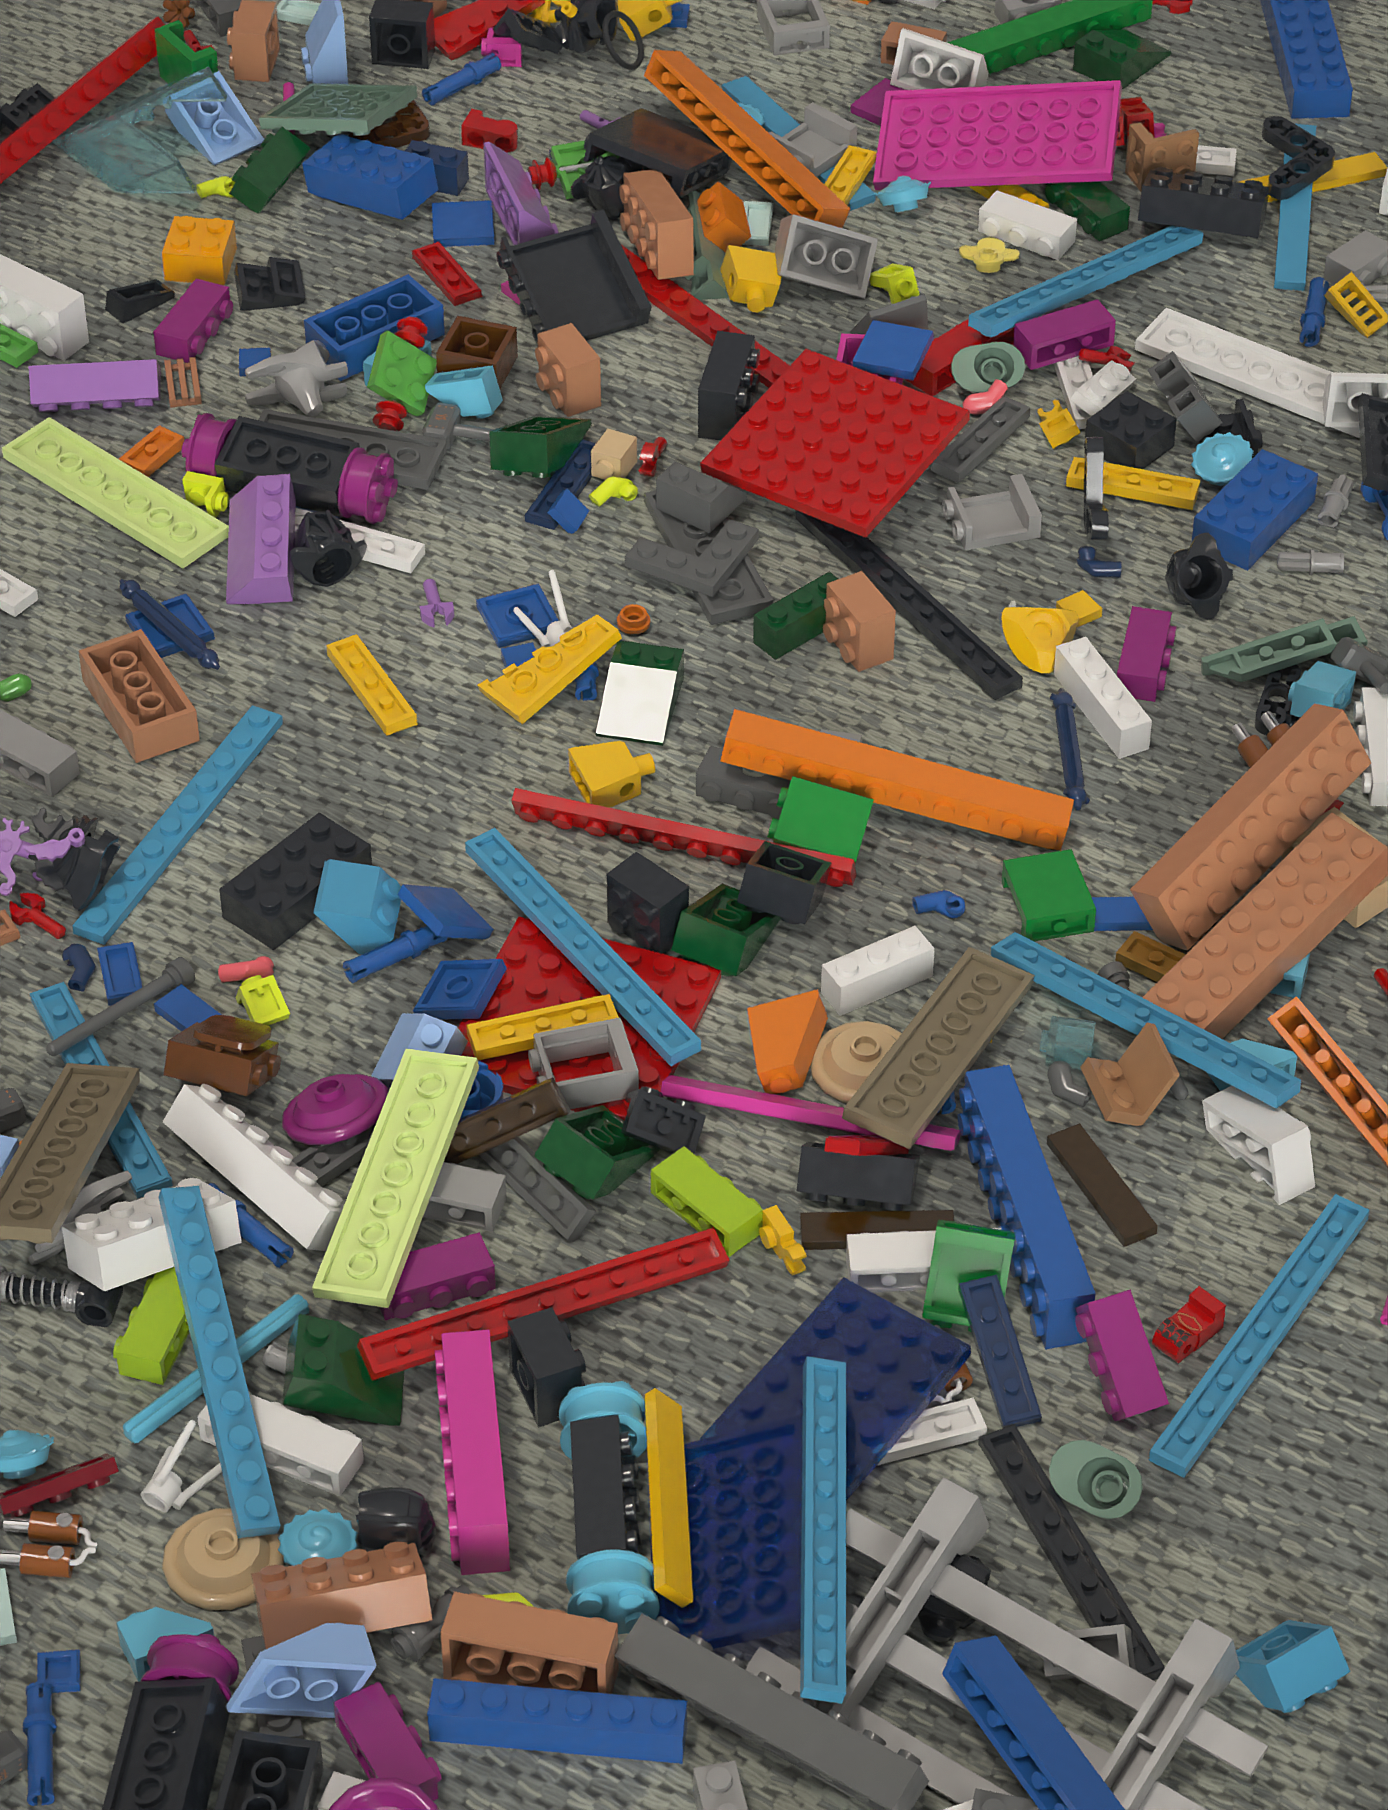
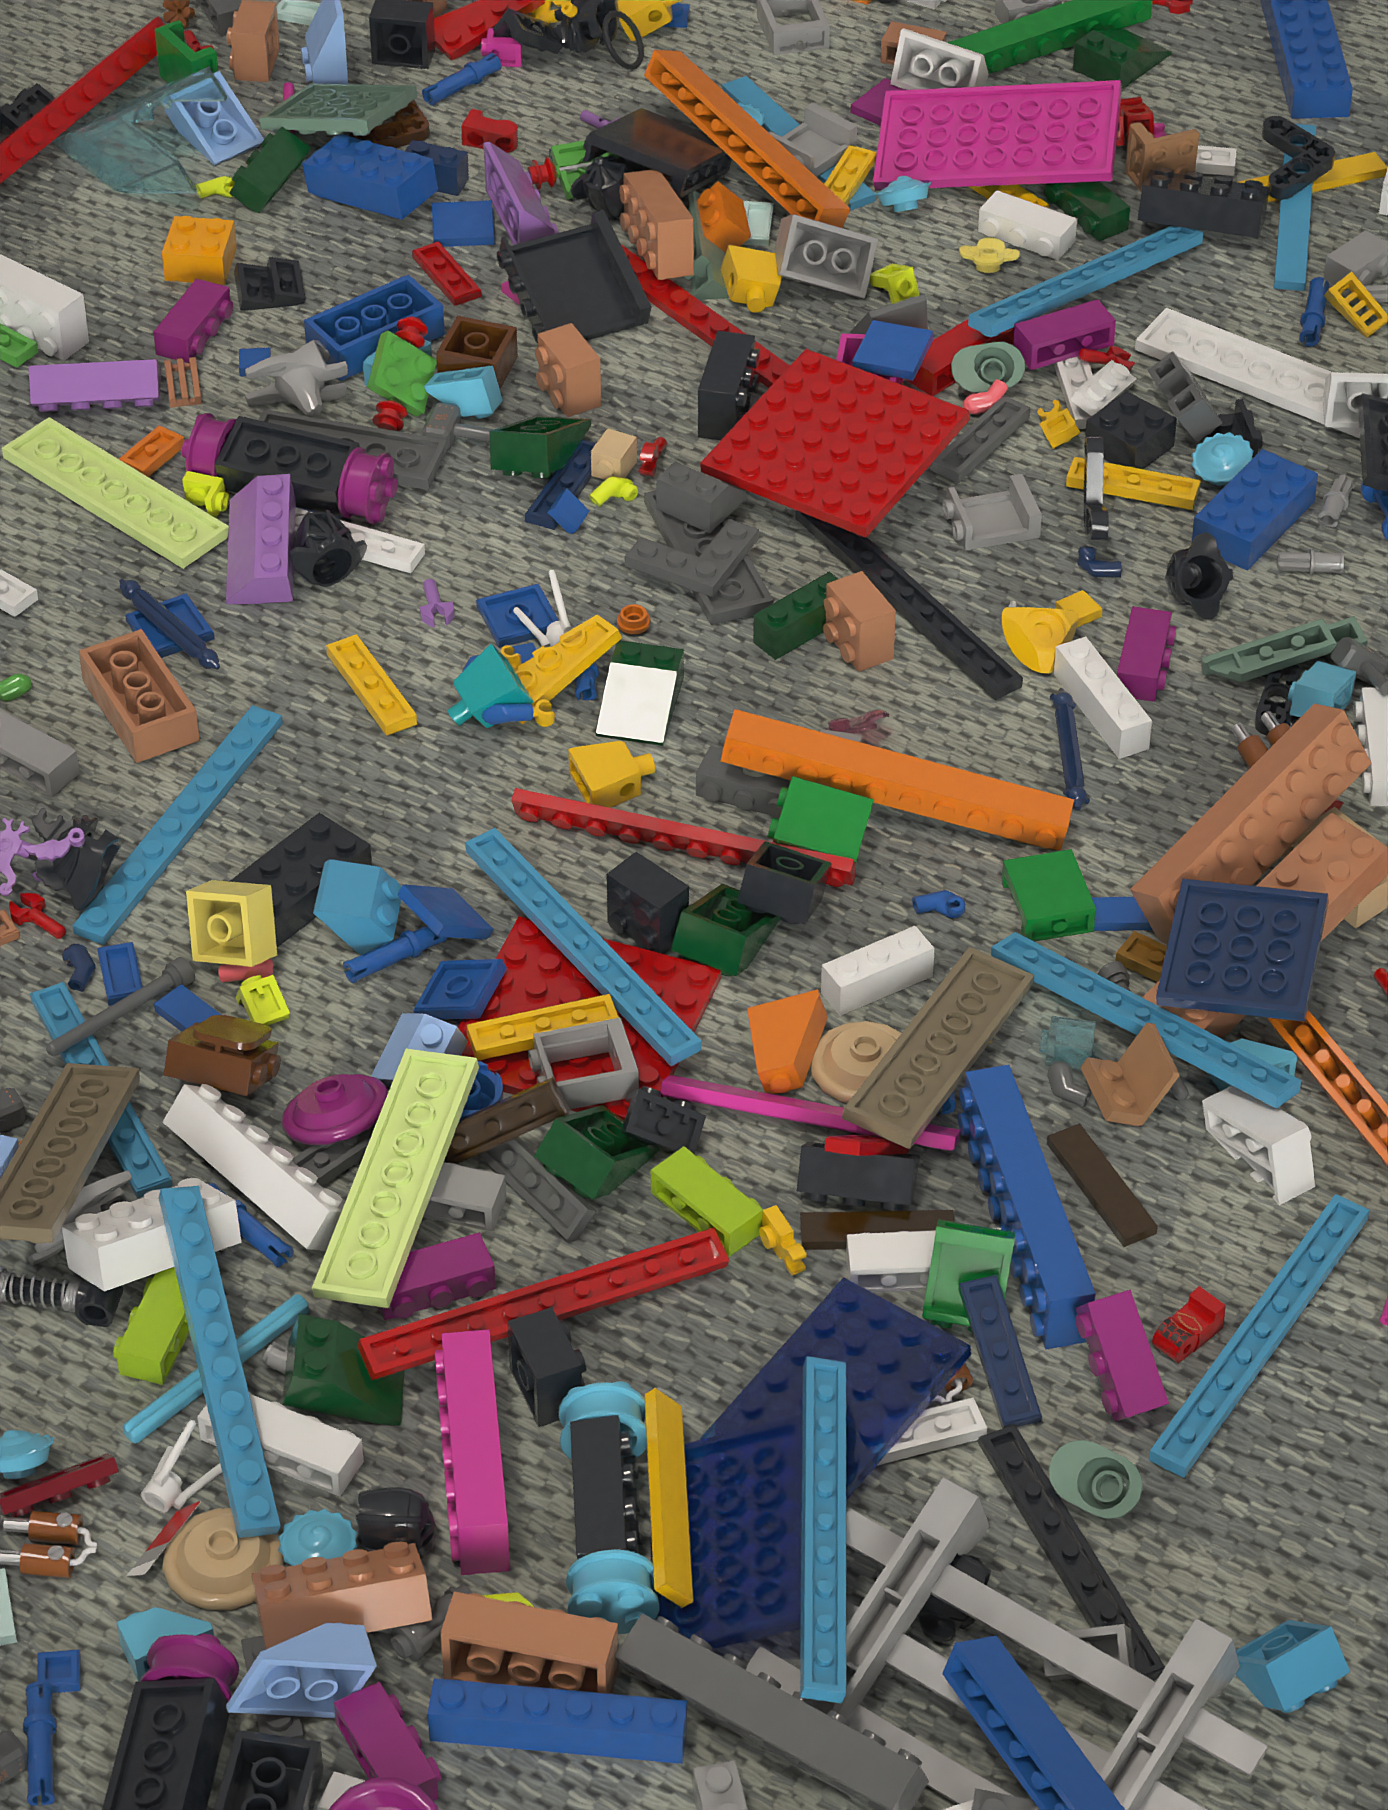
black slope [105,279,175,324] -> none
none -> sticker [126,1501,201,1576]
none -> light yellow brick [186,880,277,967]
none -> teal torso [447,643,555,728]
none -> clear pink plate [824,710,889,734]
none -> dark blue plate [1156,879,1329,1022]

